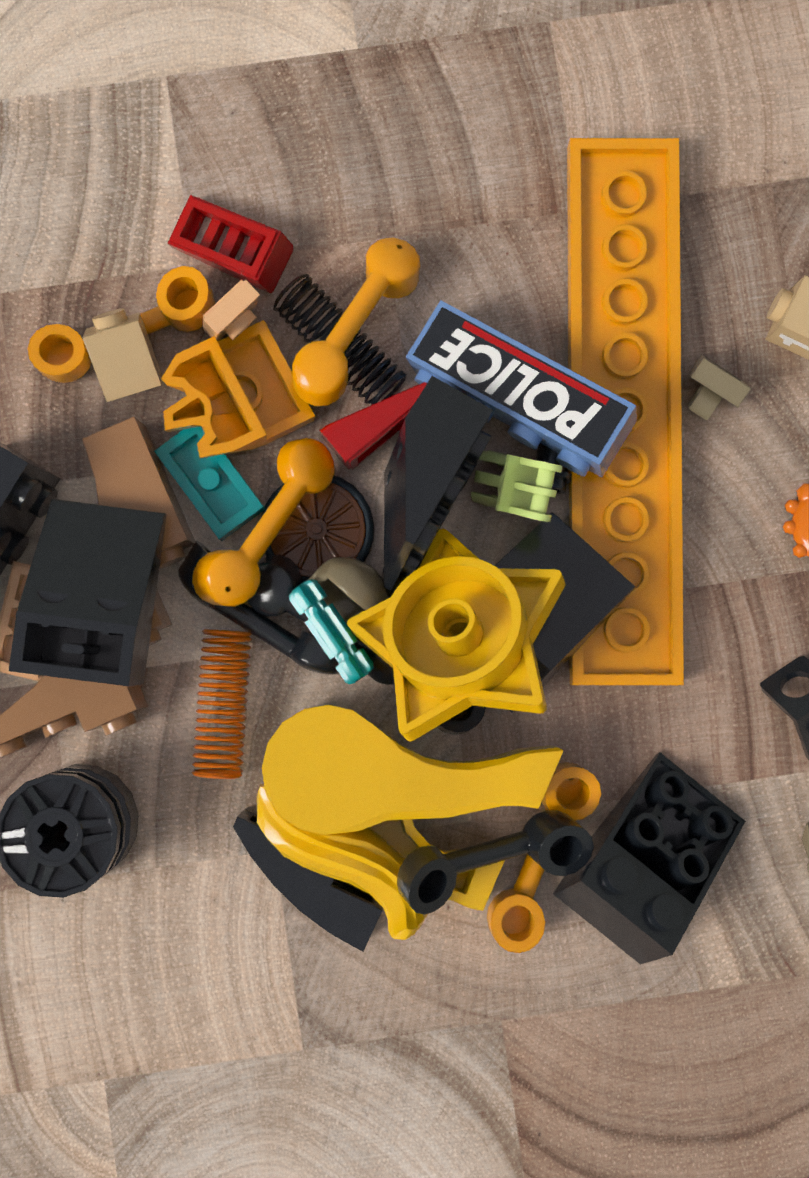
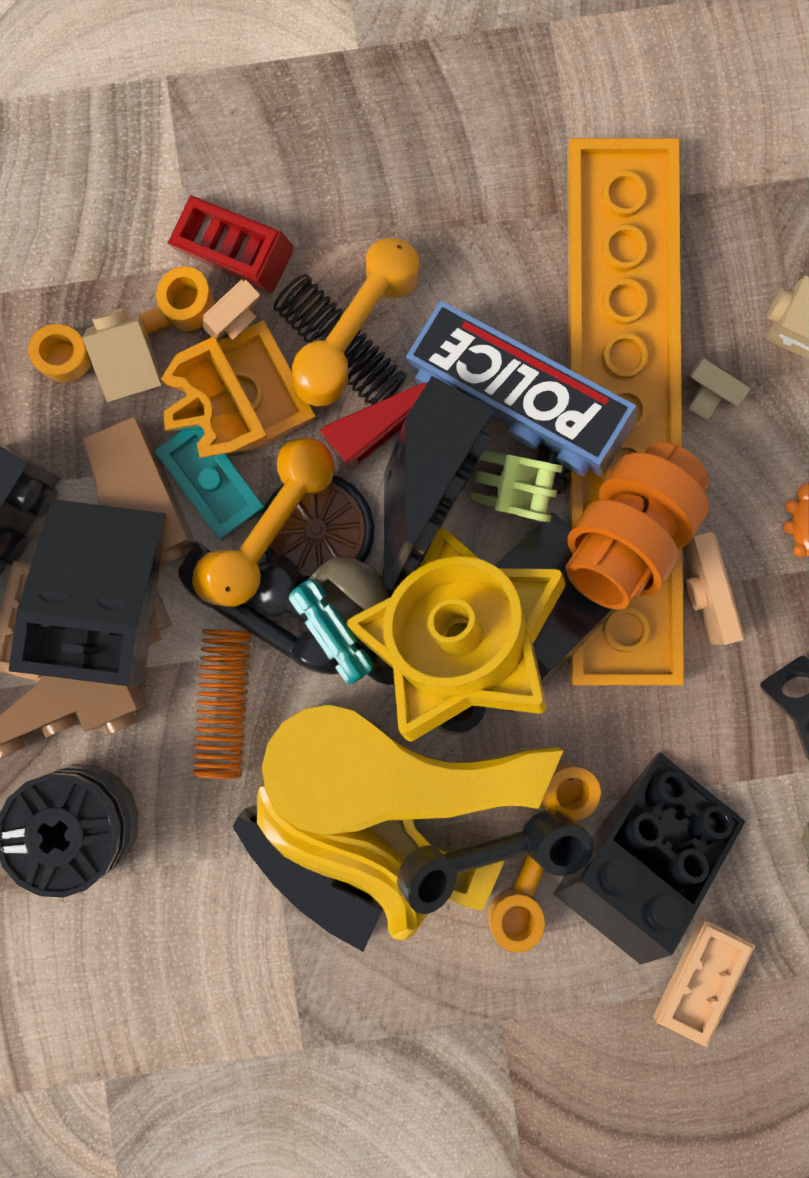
none -> orange piece [566,442,709,610]
none -> light nougat plate [653,916,755,1047]
none -> light nougat plate [683,531,745,645]

